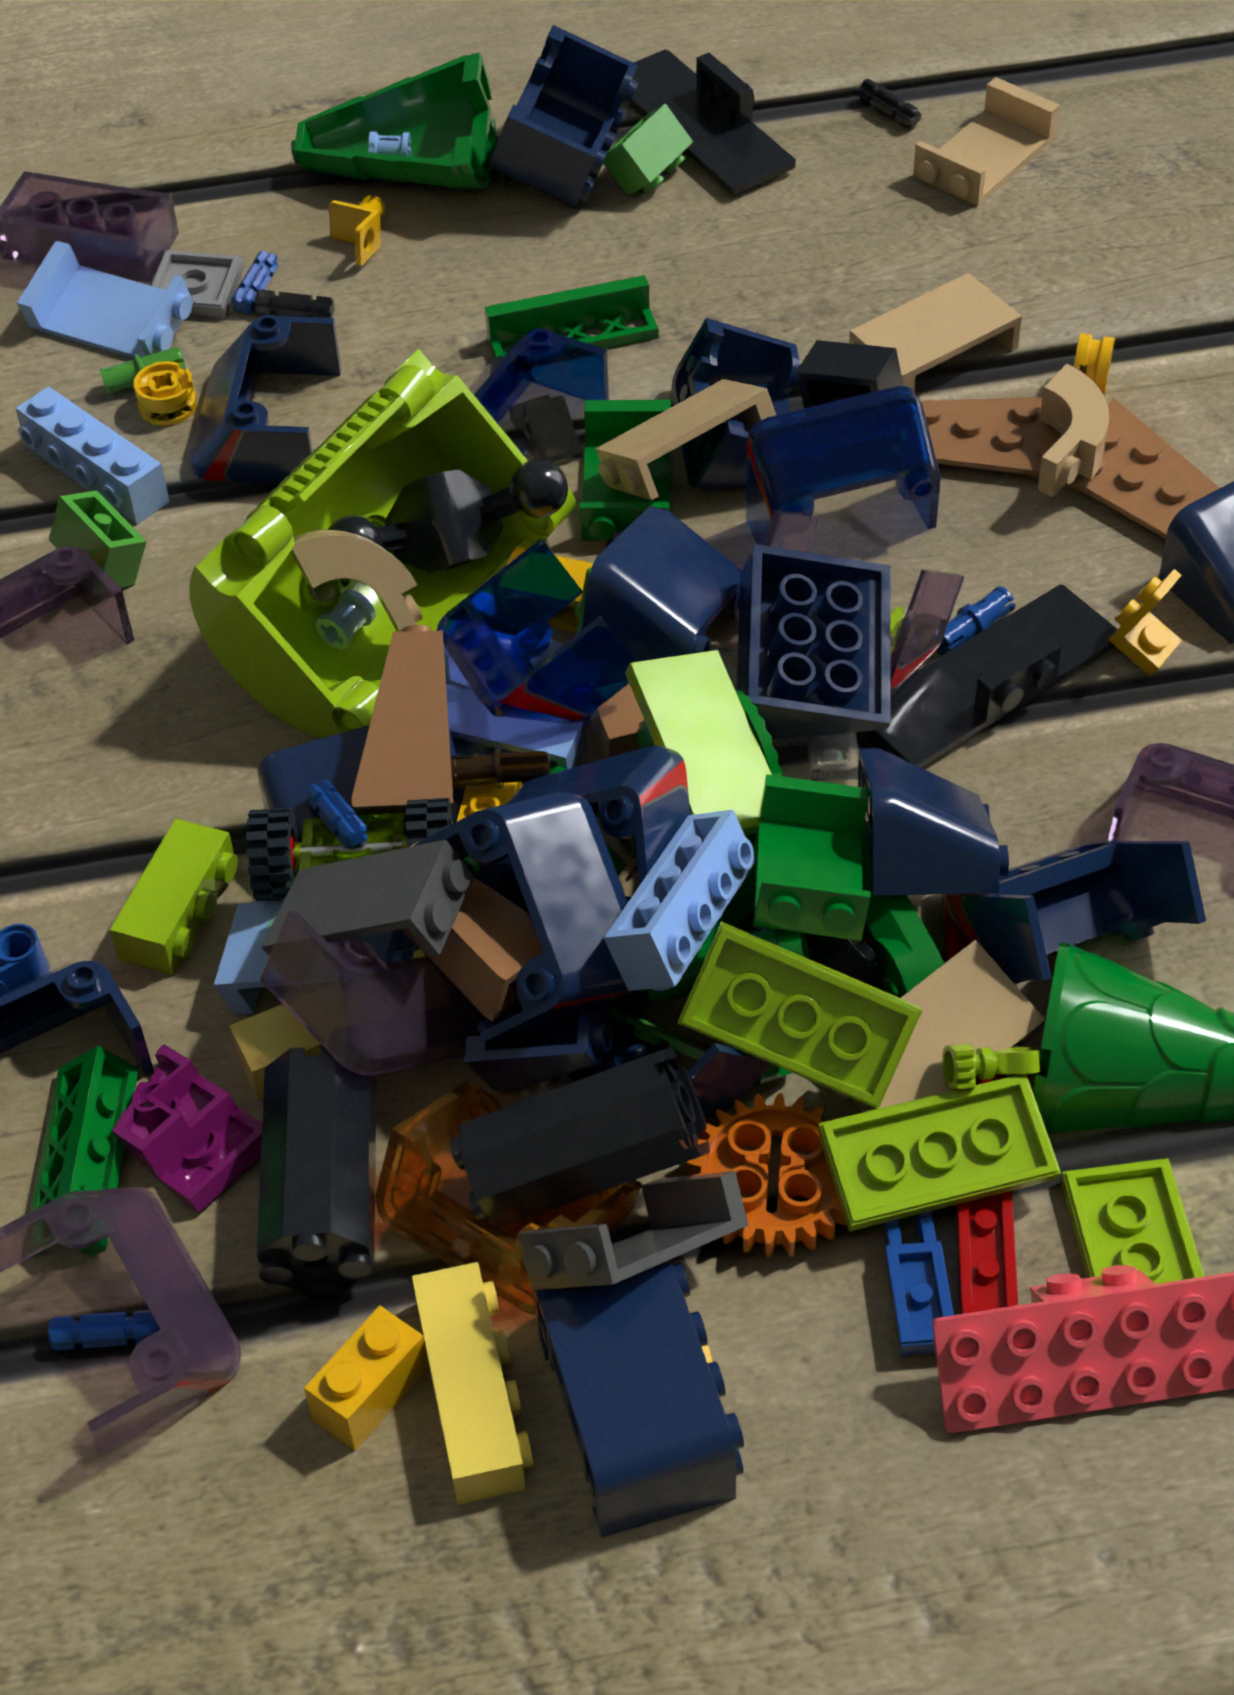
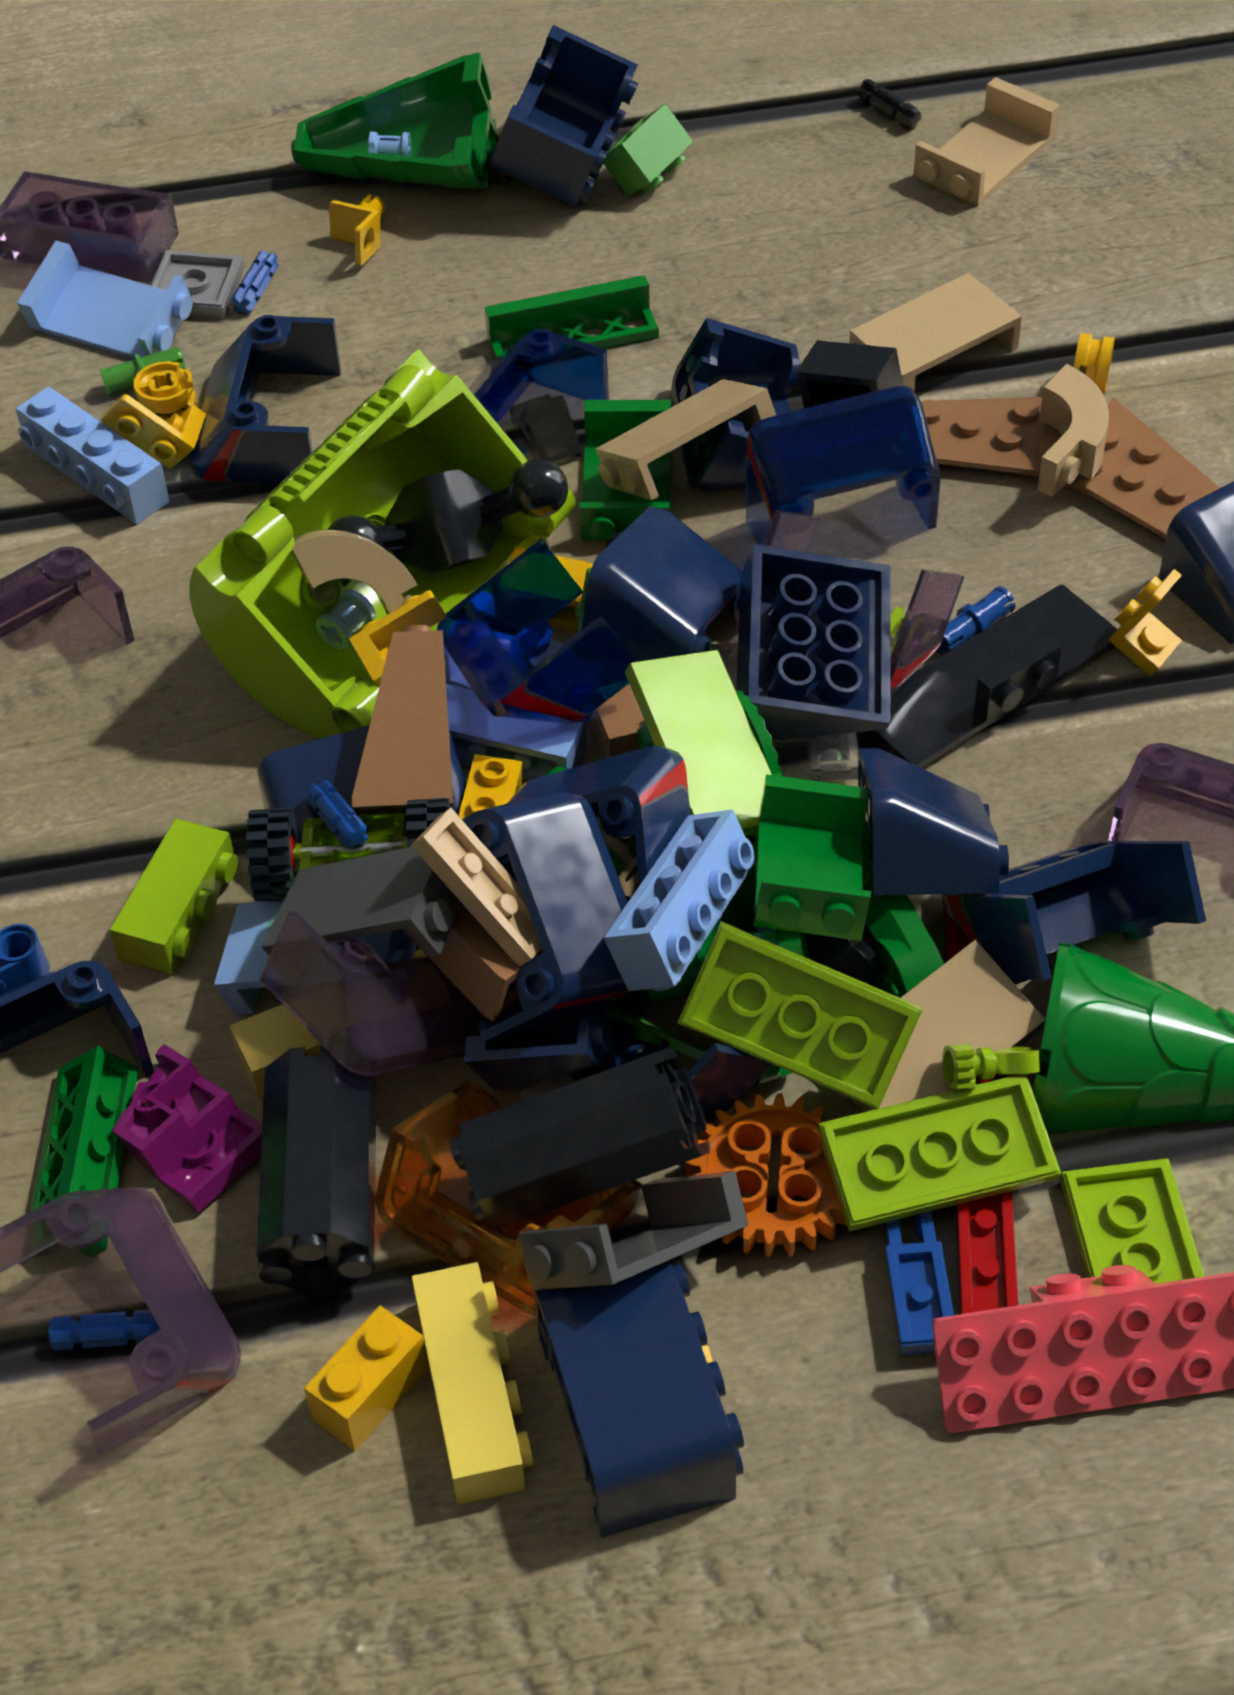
bright green brick [49,490,147,592] -> none
black axle [254,289,335,318] -> none
dark brown axle [451,749,551,789] -> none
black bracket [630,49,796,194] -> none
none -> yellow bracket [101,394,206,470]
none -> yellow bracket [349,590,446,687]
none -> tan plate [411,808,542,967]

